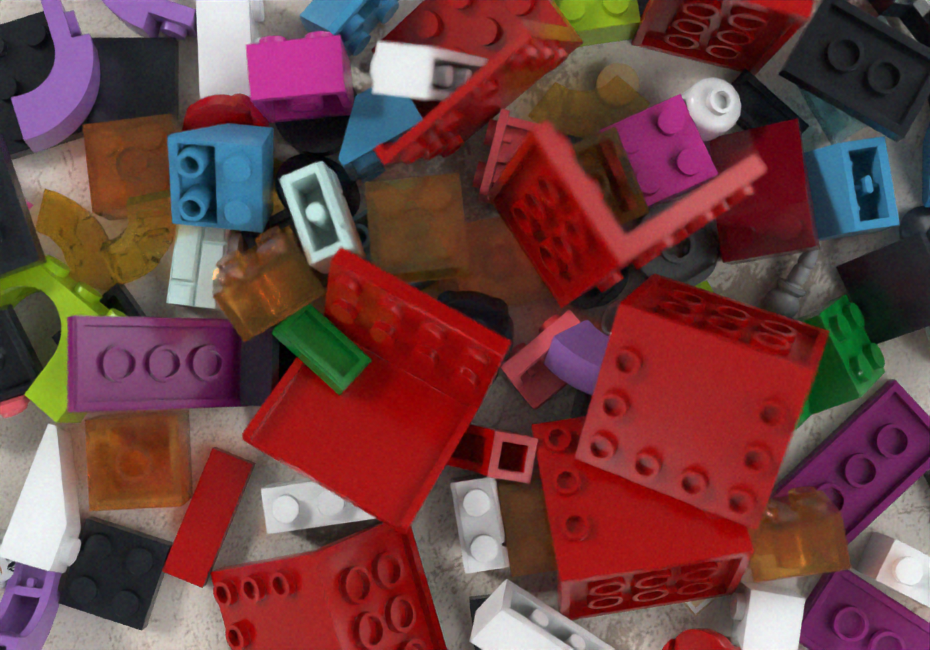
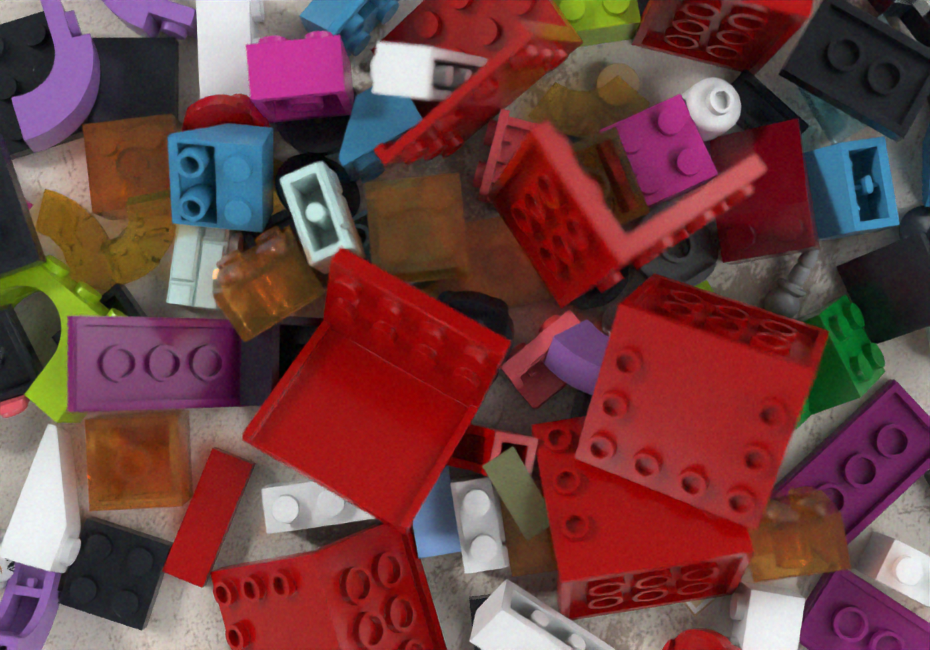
green tile [272,299,372,396] -> none
none -> light blue tile [413,465,461,559]
none -> olive sticker [483,446,549,541]

